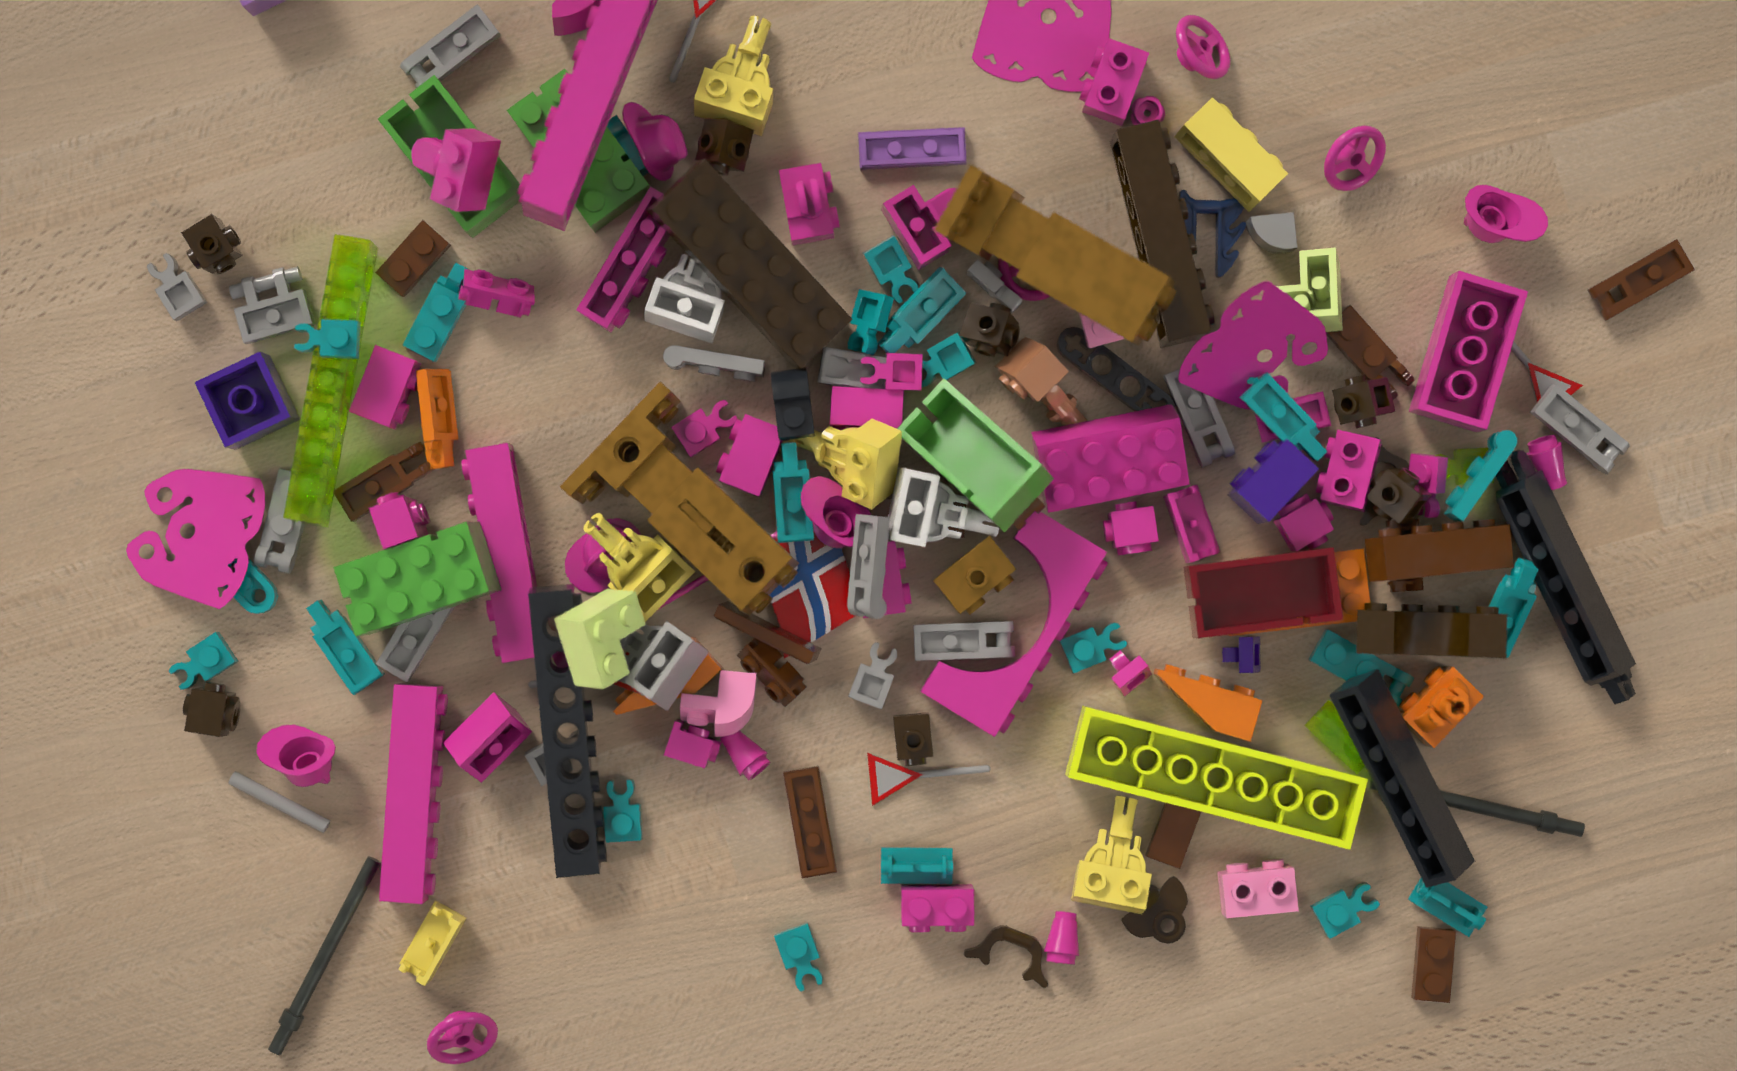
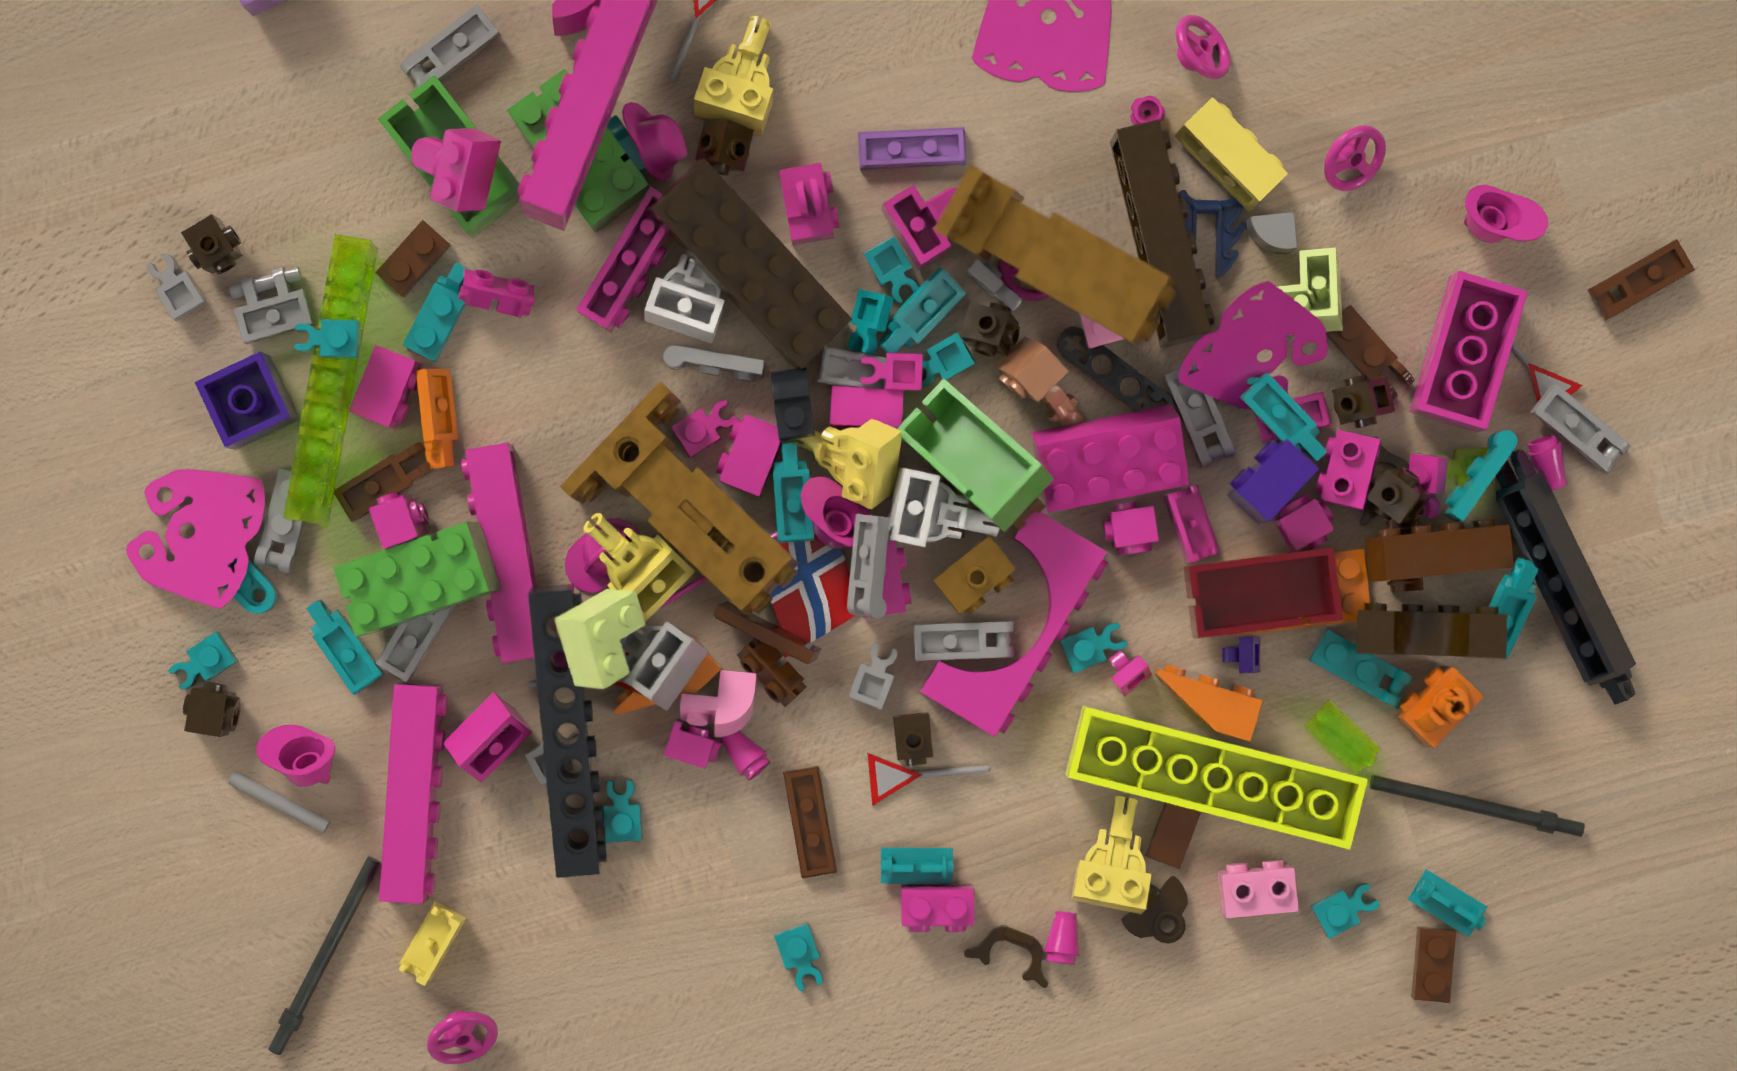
dark pink brick [1079,38,1149,126] -> none
black brick [1329,669,1475,888] -> none

